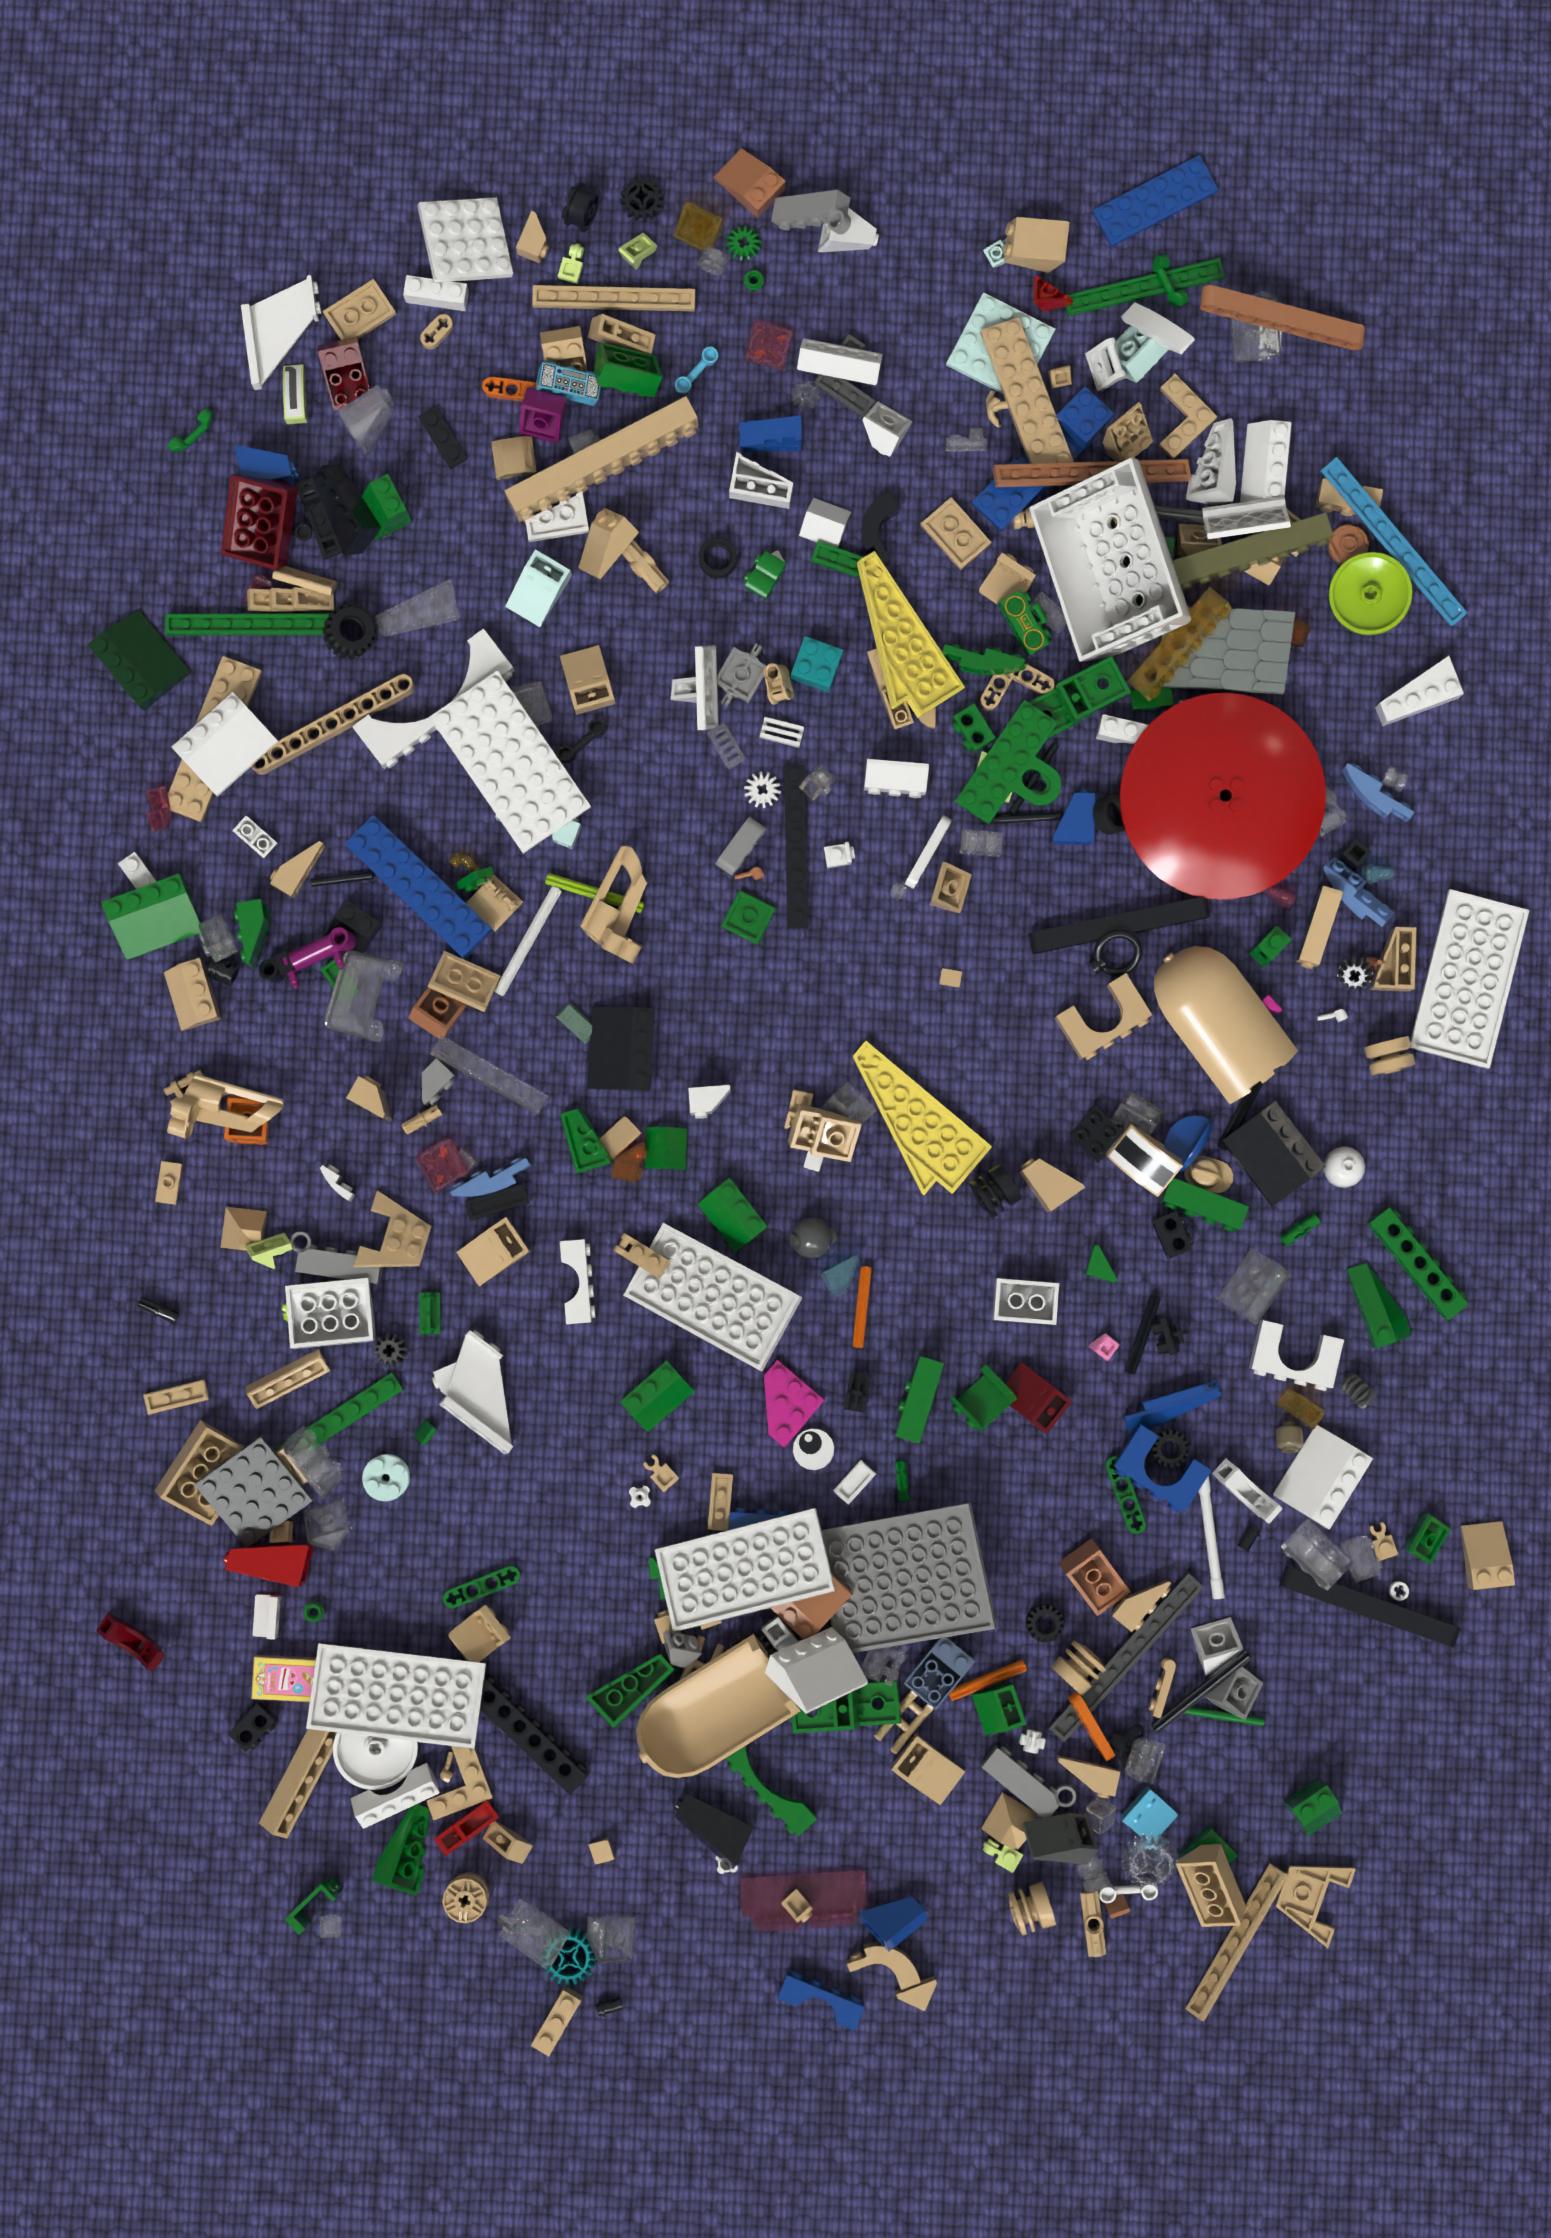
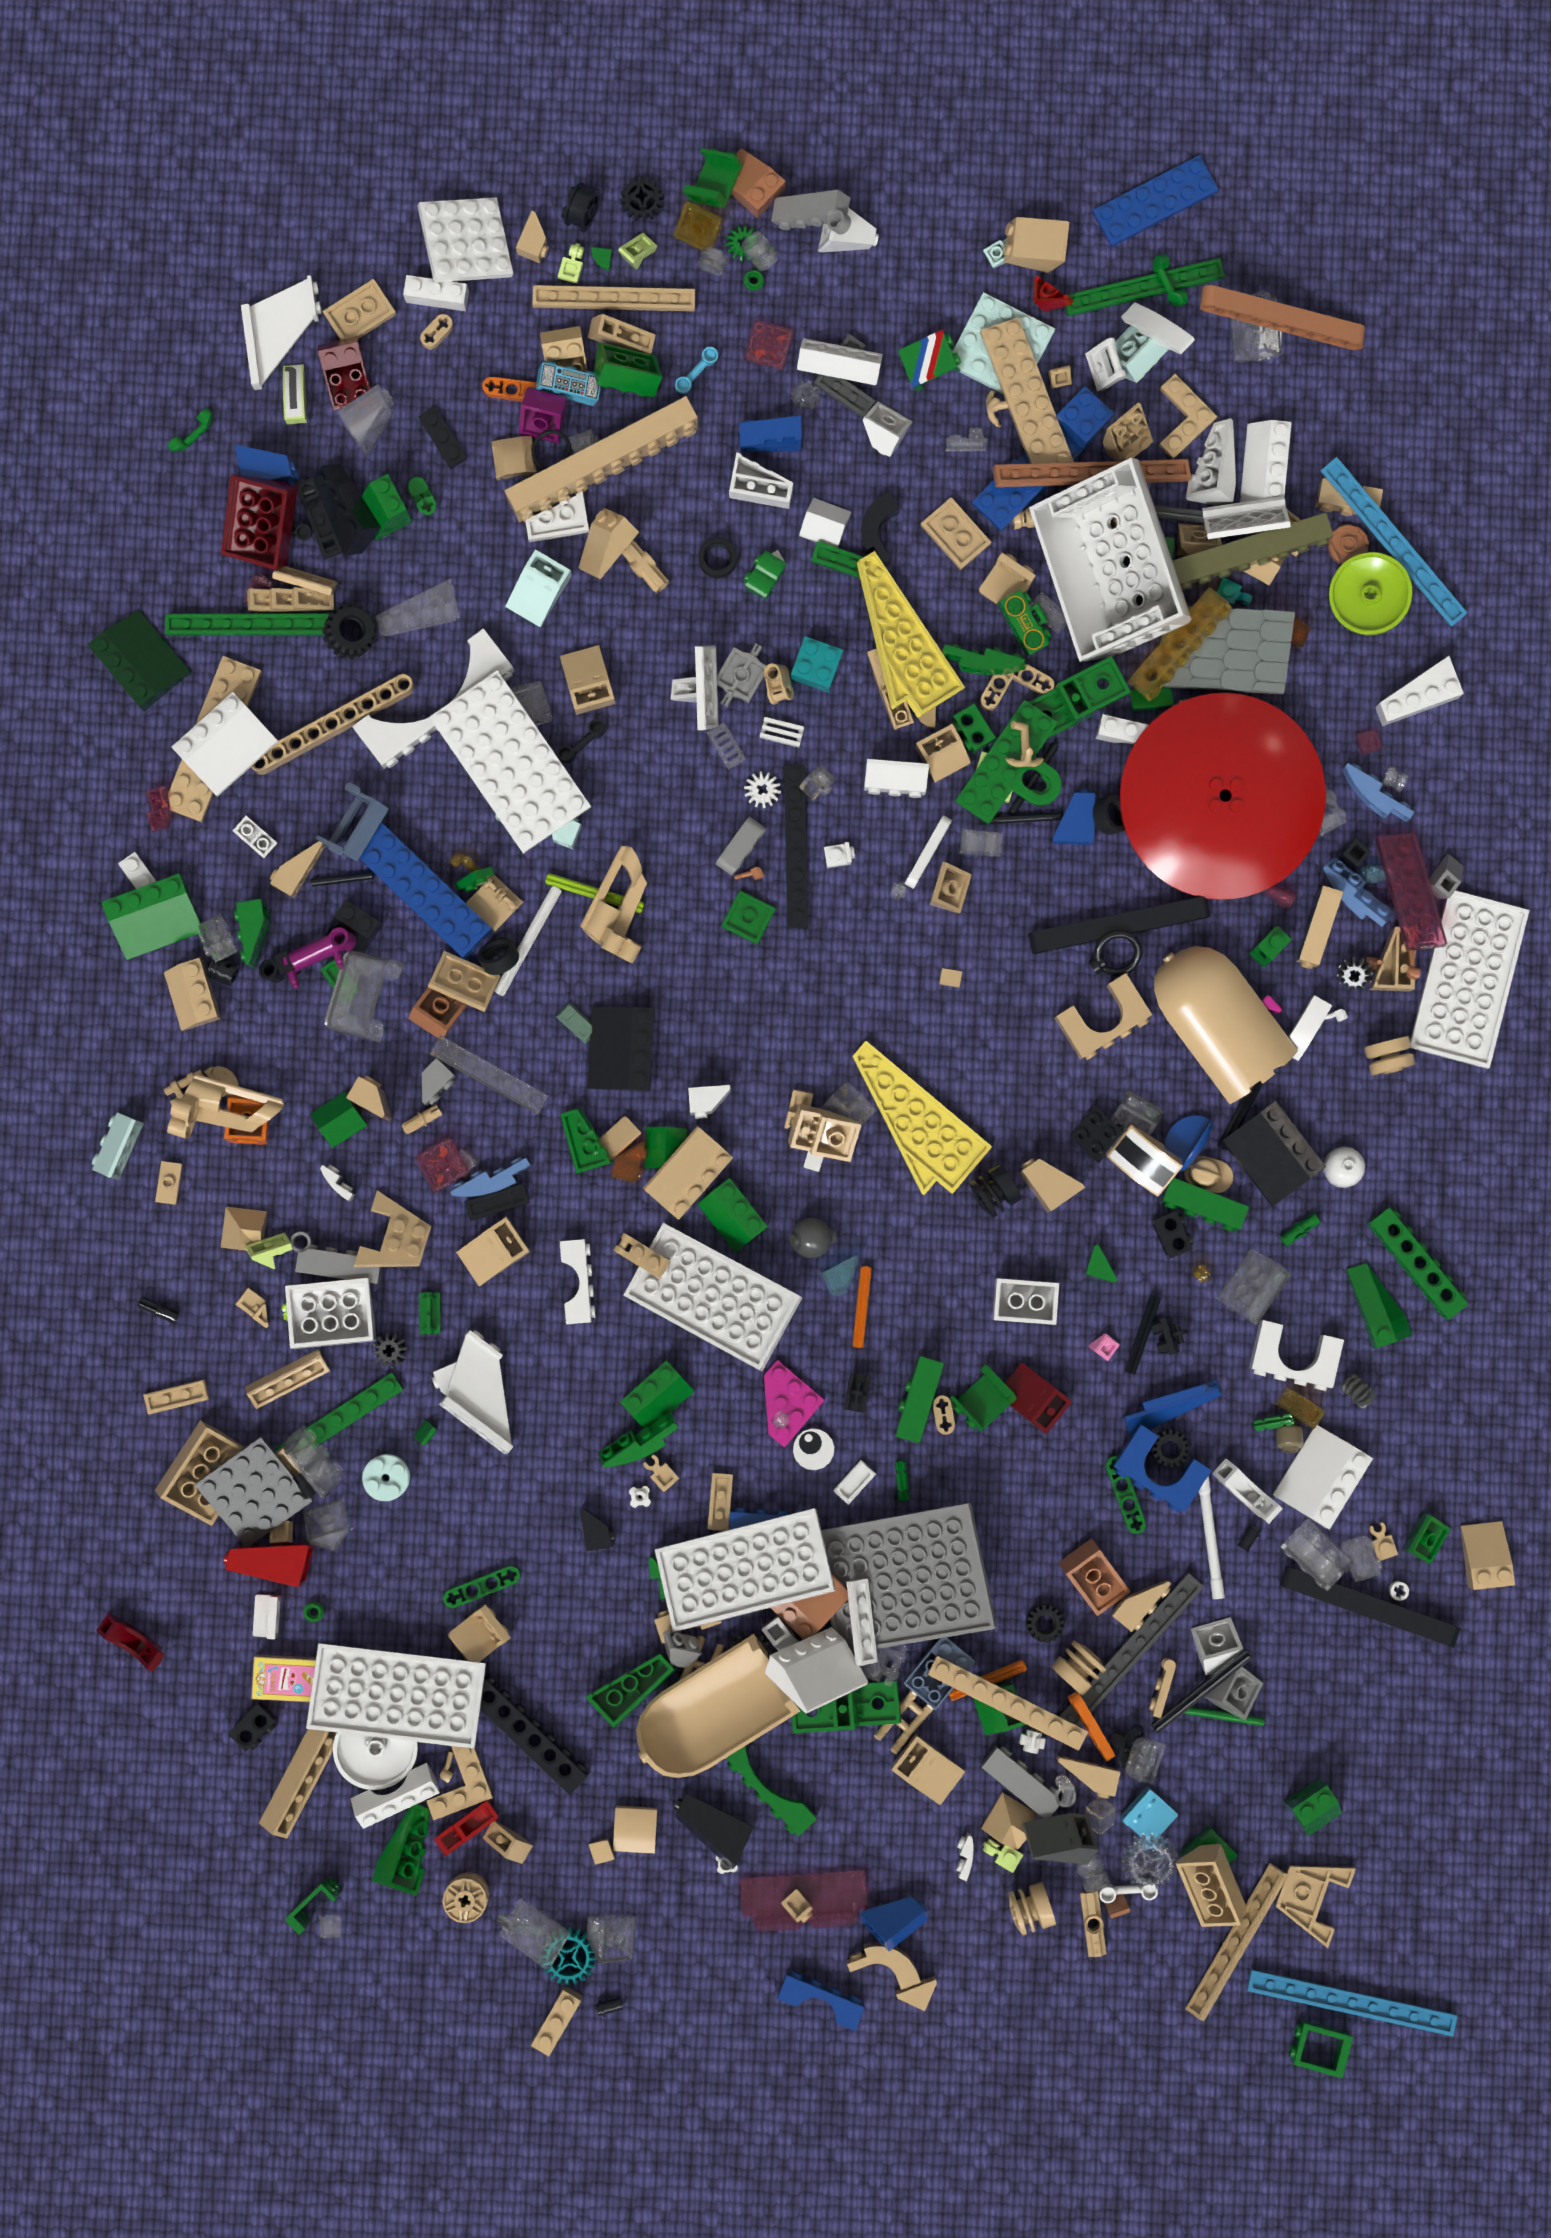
none -> light aqua slope [92,1112,144,1180]
none -> tan tile [204,1066,239,1098]
none -> tan slope [235,1287,268,1328]
none -> black pin [292,1471,316,1500]
none -> green slope [310,1091,368,1148]
none -> sand blue piece [315,782,389,862]
none -> green piece [407,476,436,515]
none -> black tyre [478,937,519,975]
none -> black piece [531,429,571,470]
none -> black slope [580,1508,615,1551]
none -> green tile [591,247,612,271]
none -> green slope [598,1411,679,1468]
none -> tan slope [613,1806,657,1853]
none -> tan slope [643,1126,733,1220]
none -> green panel [683,148,743,209]
none -> clear wheel [741,231,779,271]
none -> clear plate [771,1409,790,1429]
none -> white plate [846,1578,878,1666]
none -> panel [898,330,962,391]
none -> tan slope [915,724,971,783]
none -> tan plate [928,1655,1088,1751]
none -> tan beam [933,1395,955,1435]
none -> white slope [956,1832,973,1881]
none -> tan piece [1005,721,1044,767]
none -> clear arm [1055,1775,1075,1806]
none -> clear yellow plate [1192,1265,1211,1283]
none -> teal plate [1214,578,1253,607]
none -> dark azure plate [1246,1969,1457,2037]
none -> green axle [1254,1413,1295,1431]
none -> white slope [1288,995,1332,1061]
none -> green window [1289,2019,1353,2079]
none -> clear pink tile [1356,729,1382,755]
none -> clear pink plate [1375,833,1448,951]
none -> nougat hand [1406,950,1421,980]
none -> light grey slope [1424,854,1463,899]

